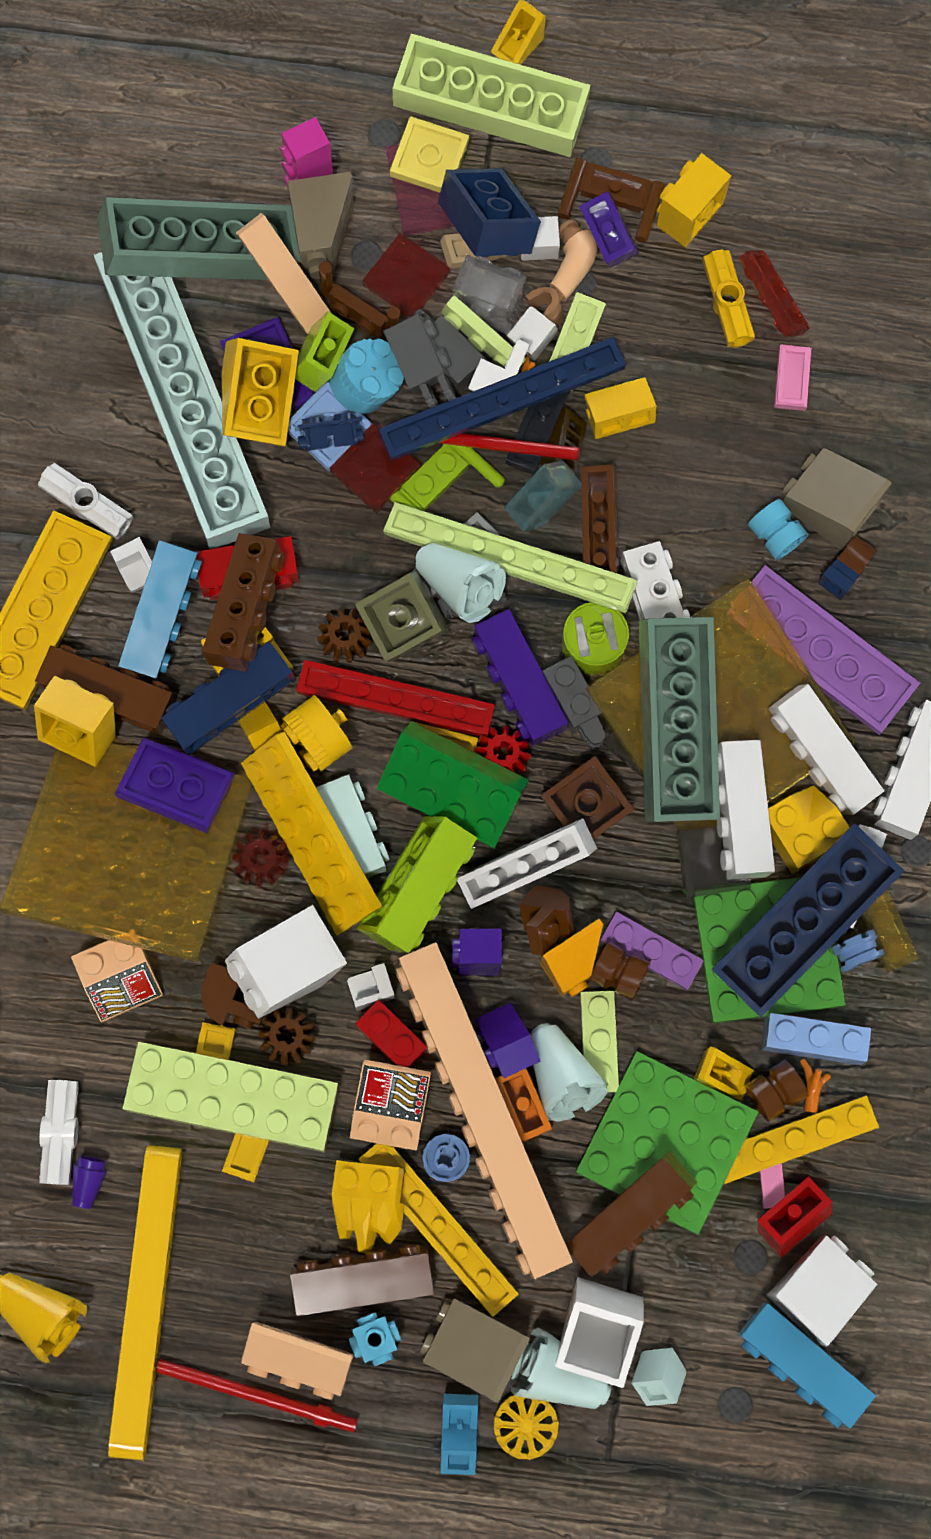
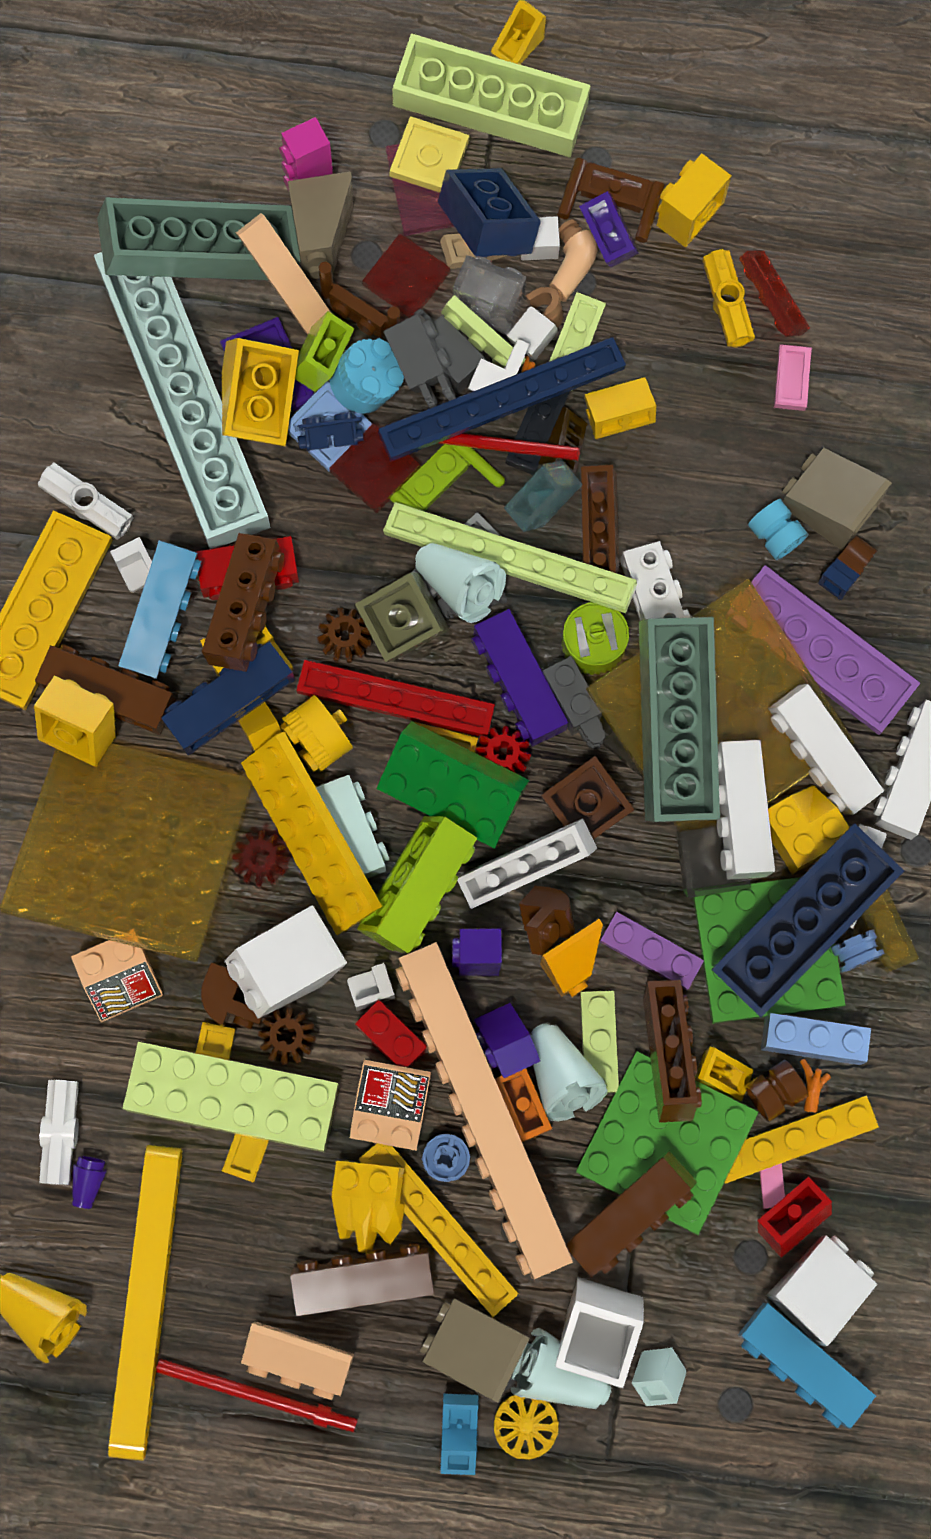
dark purple tile [115,737,234,833] -> none
medium azure brick [349,1312,401,1366] -> none
reddish brown wheel [590,942,651,1001] -> none
none -> reddish brown brick [643,980,702,1123]

